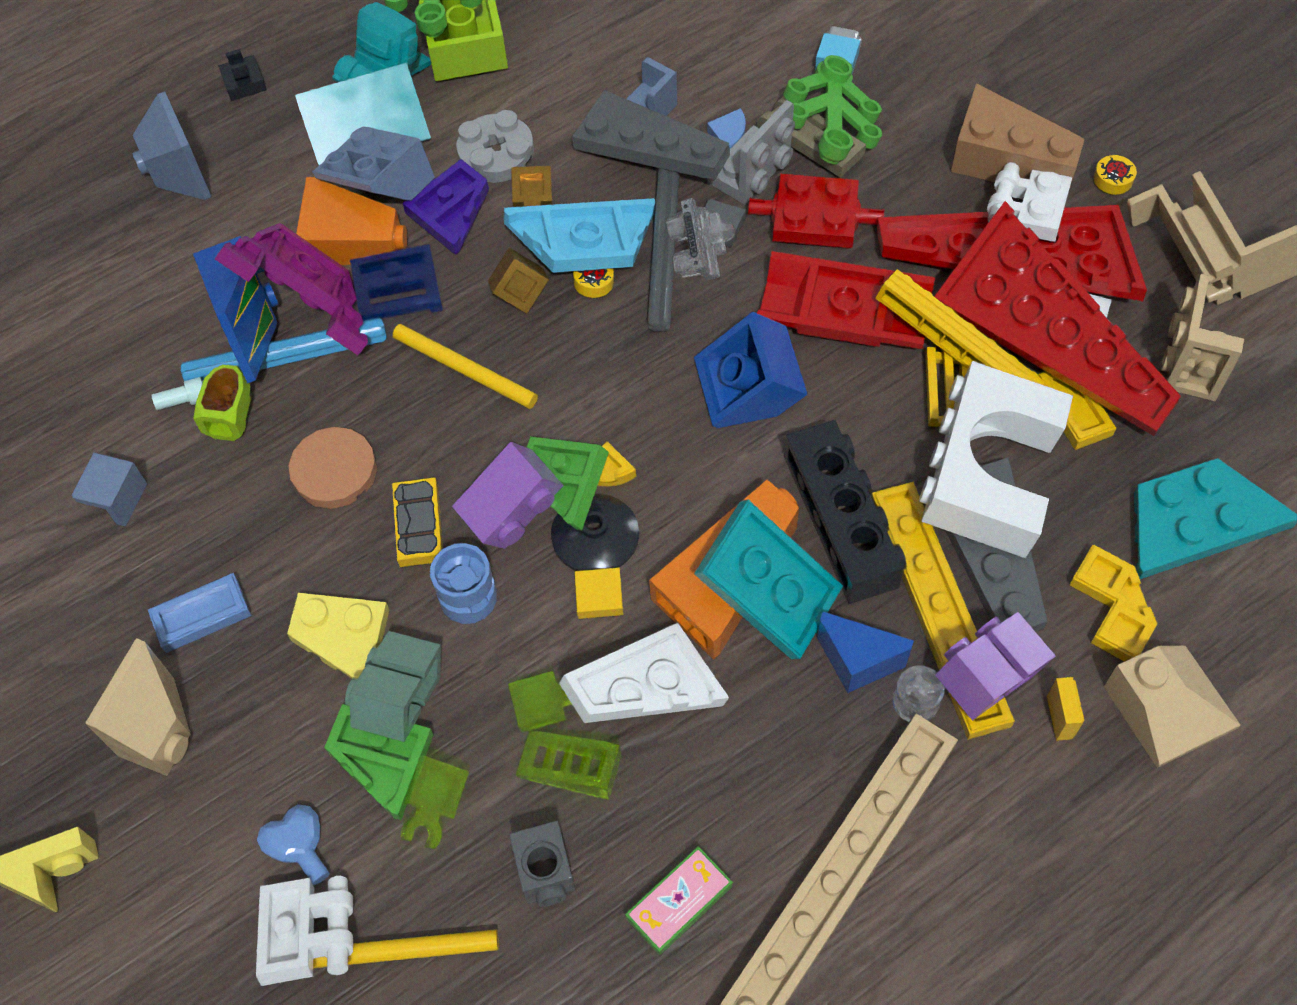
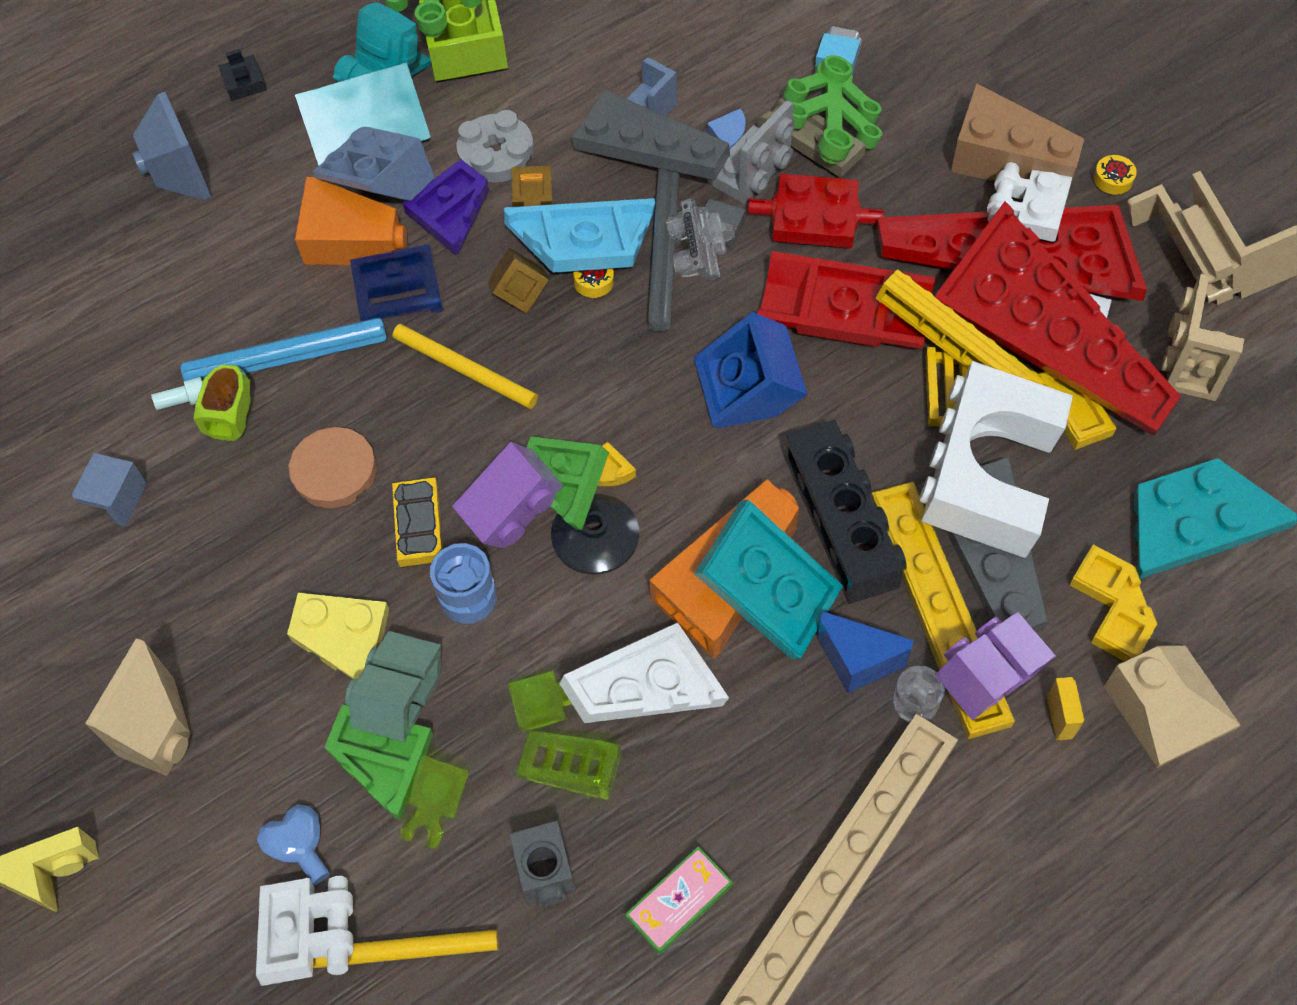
medium blue tile [148,573,252,653] -> none
blue slope [193,236,279,383] -> none
magenta wing [215,223,368,355] -> none
yellow tile [575,568,623,619] -> none

